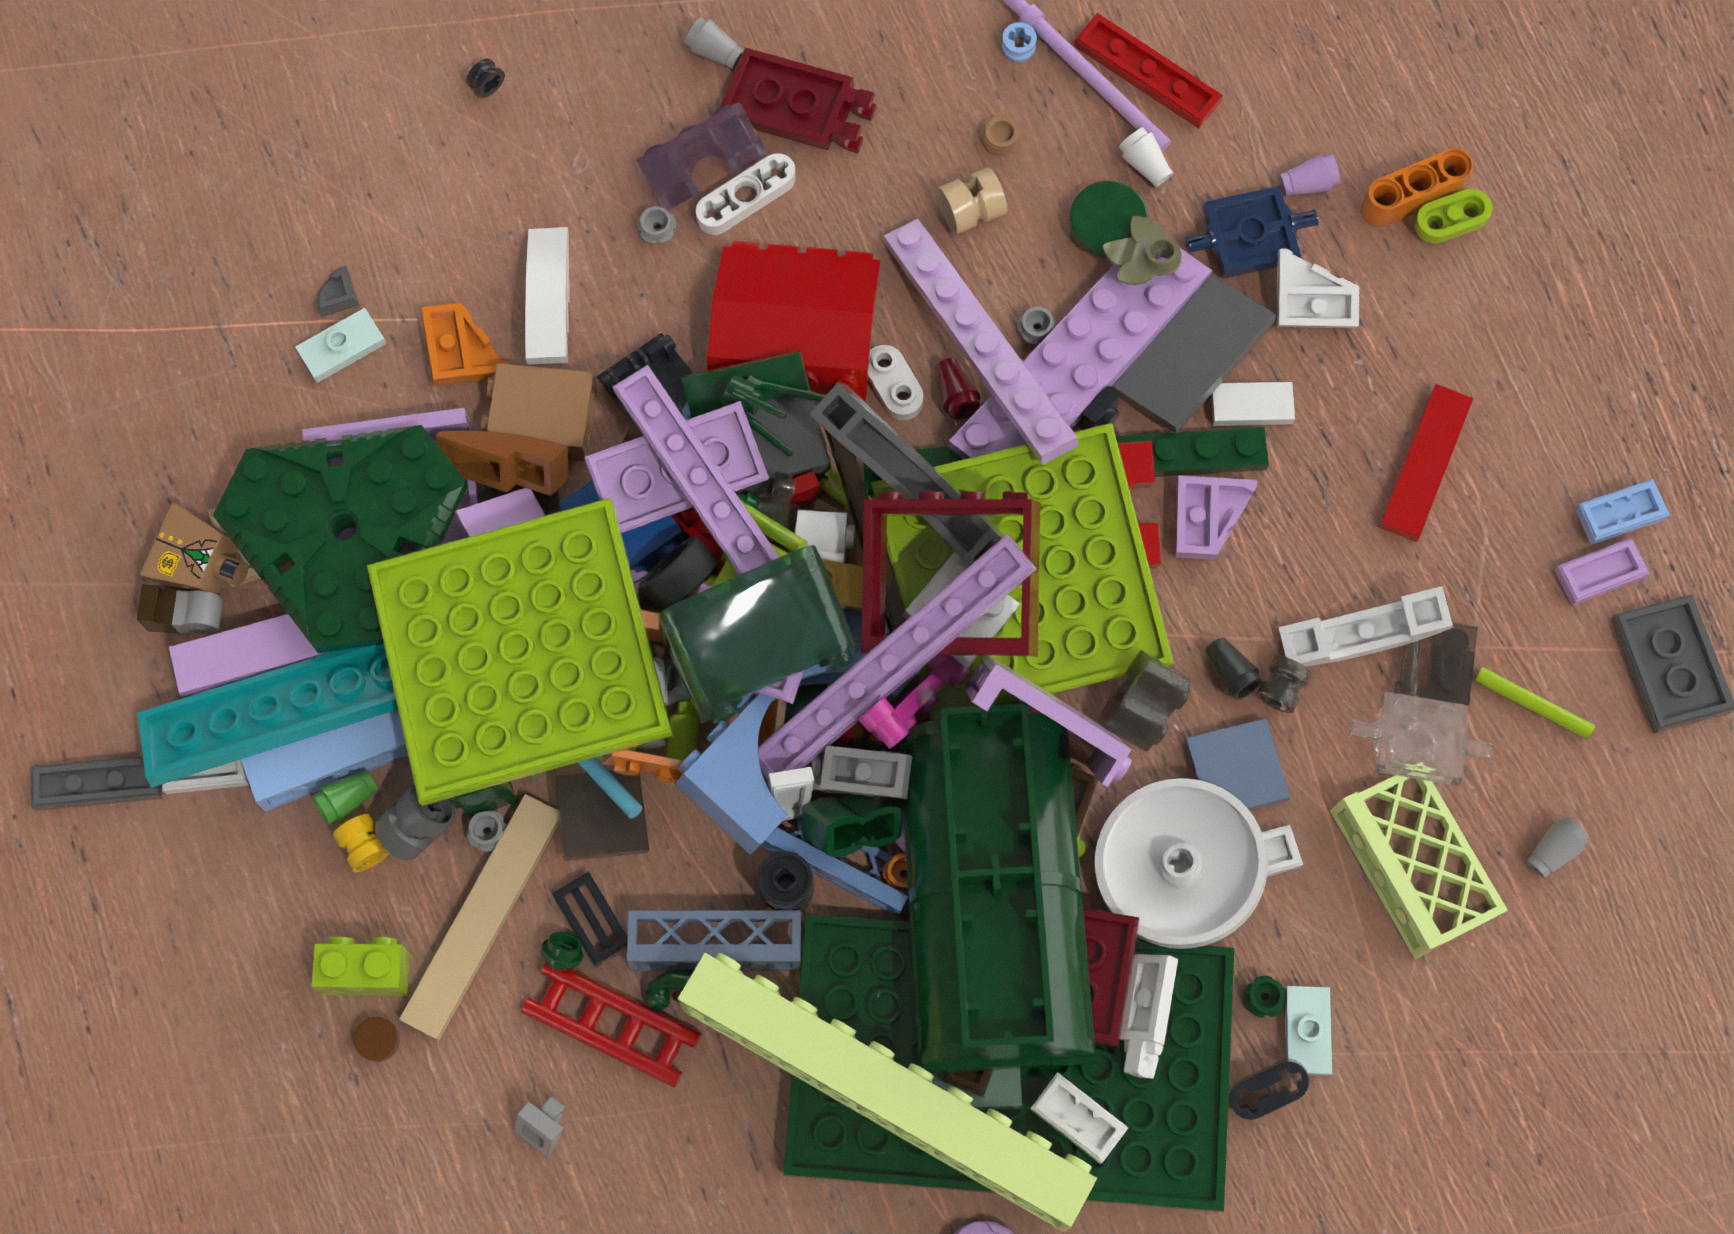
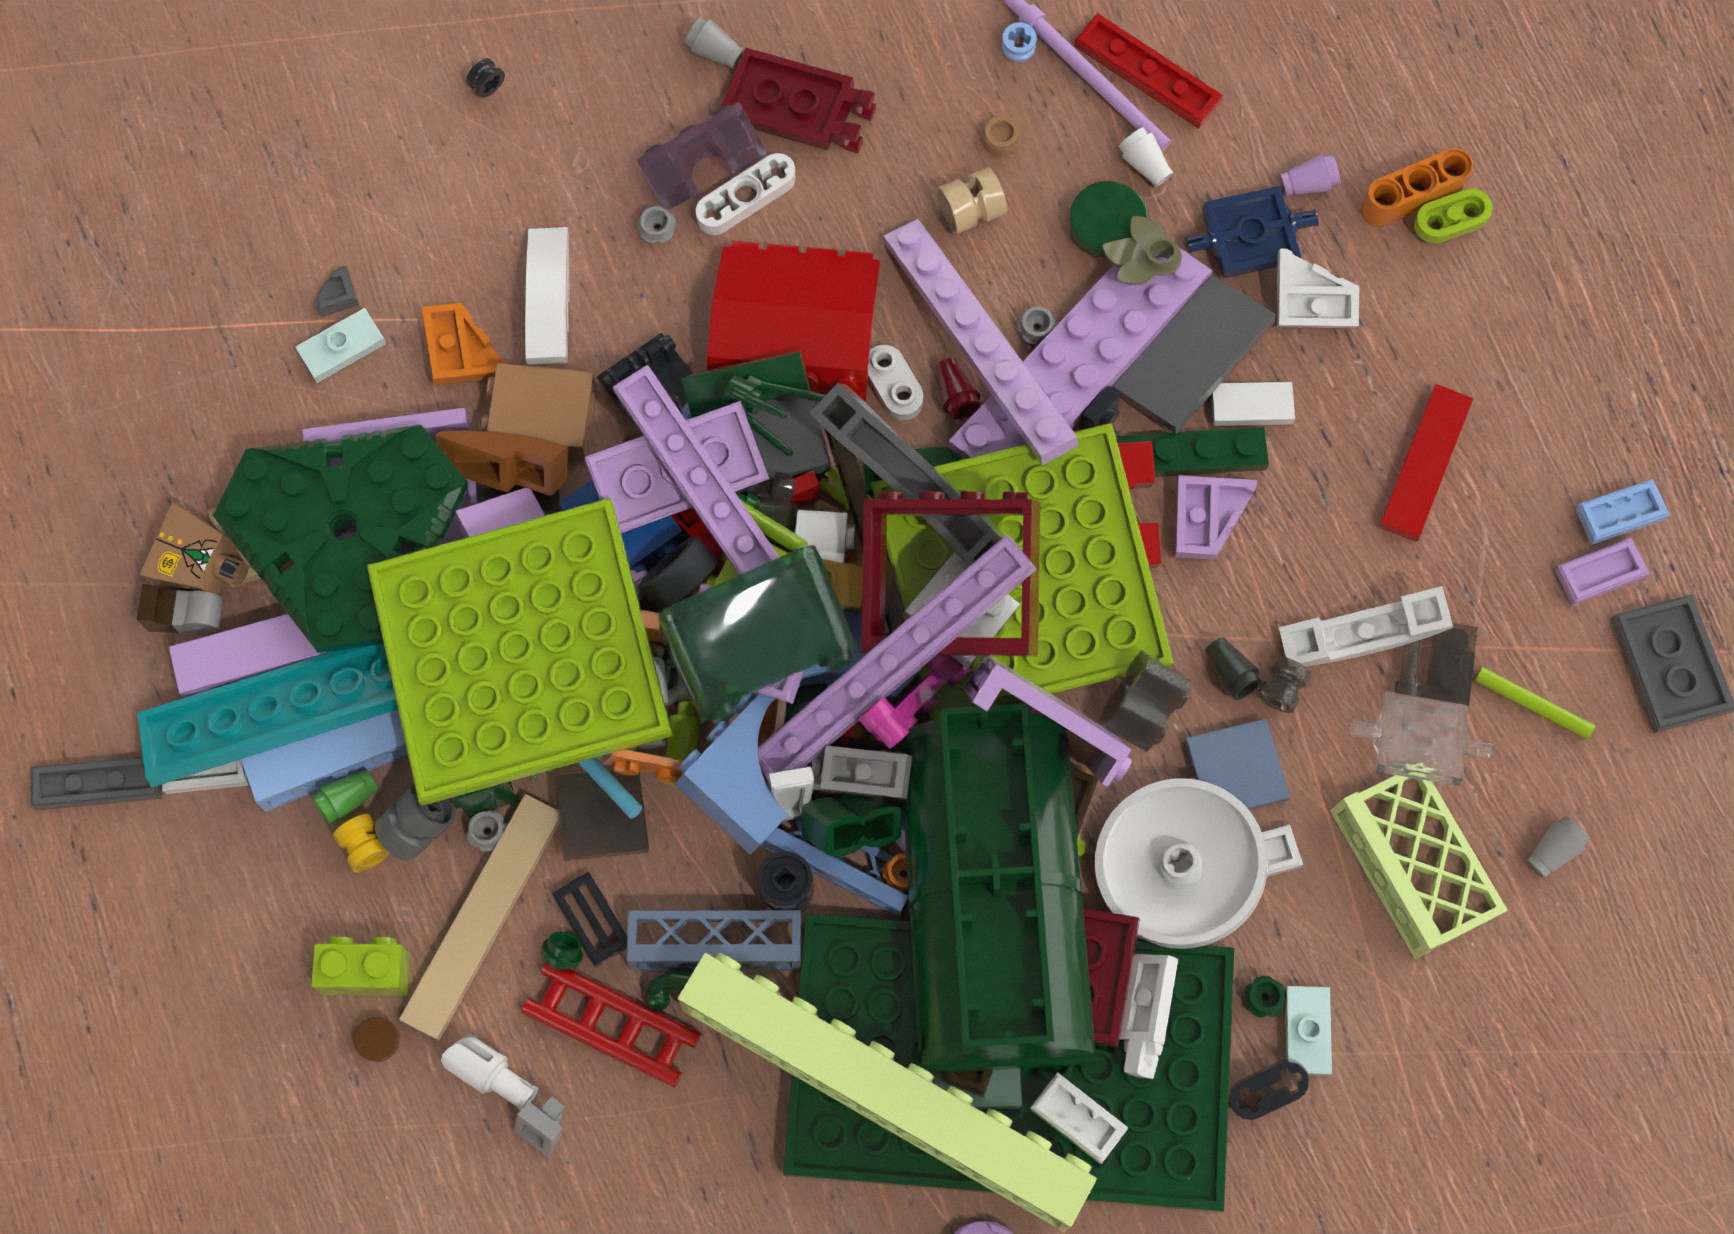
none -> white arm [441,1033,538,1111]

